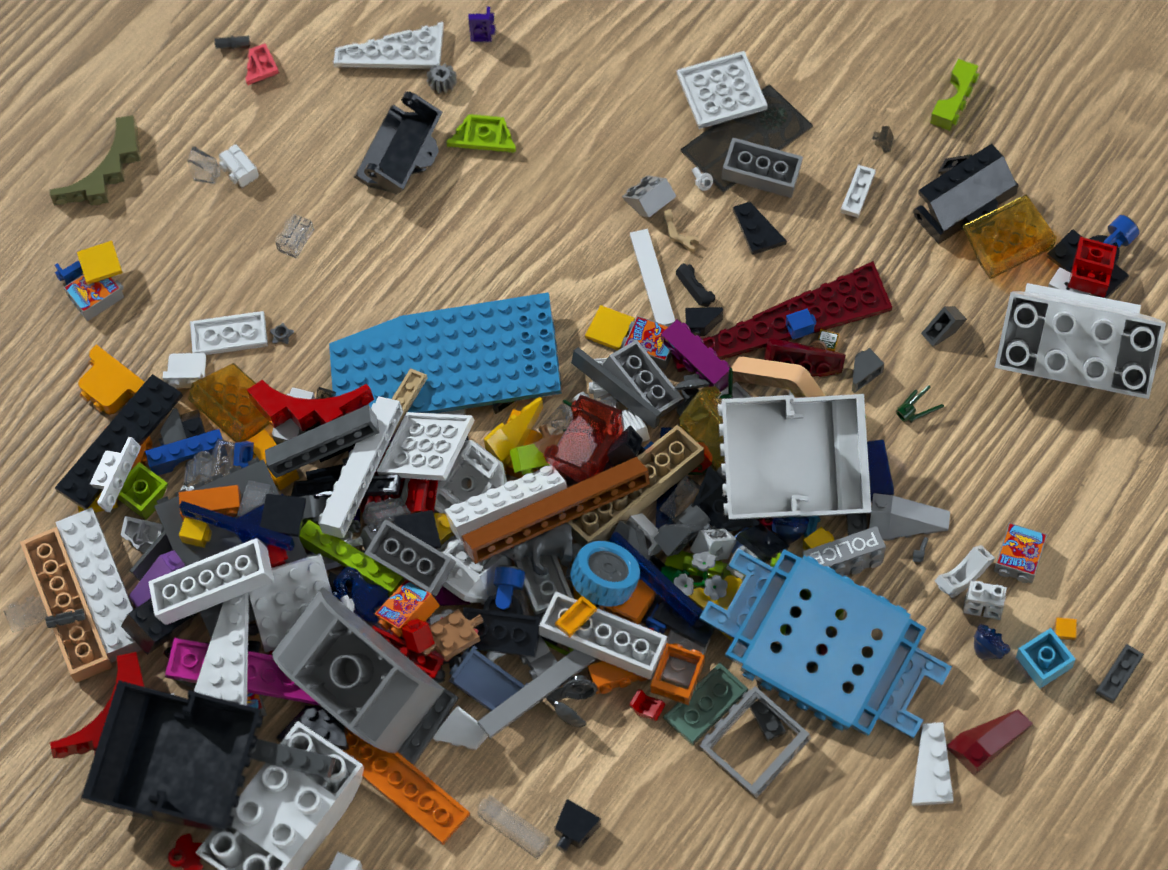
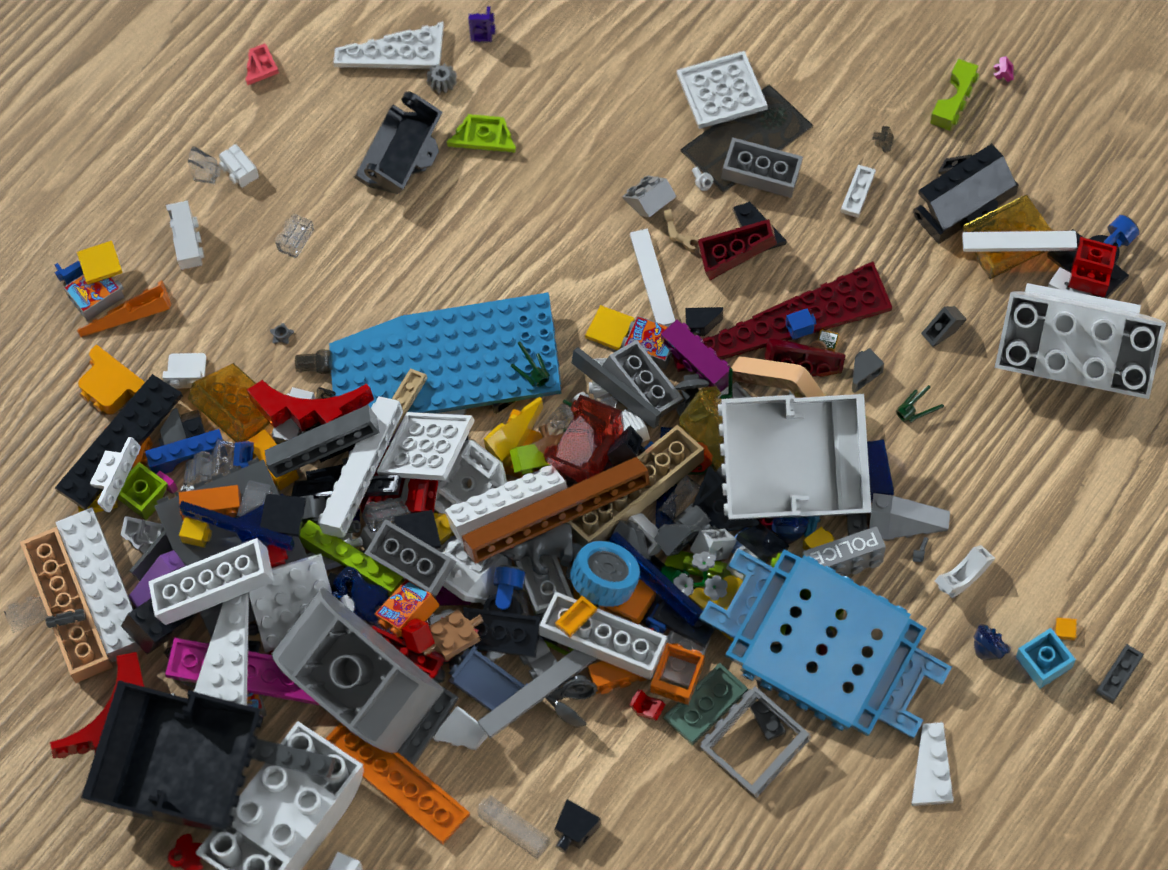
olive arch [50,115,141,205] -> none
white tile [190,311,268,355] -> none
dark grey axle [214,35,250,49] -> none
black wing [277,705,349,750] -> none
black piece [676,263,715,307] -> none
dark red wedge [946,709,1033,776] -> none
white hips [963,581,1007,620] -> none
brick [994,523,1047,583] -> none
none -> orange wedge [77,280,171,337]
none -> dark pink tile [156,471,178,494]
none -> white wedge [166,201,204,270]
none -> clear smoke piece [295,349,333,374]
none -> dark green plant [511,342,550,387]
none -> dark red wedge [698,219,777,281]
none -> white tile [962,231,1077,252]
none -> dark pink tile [994,56,1014,82]

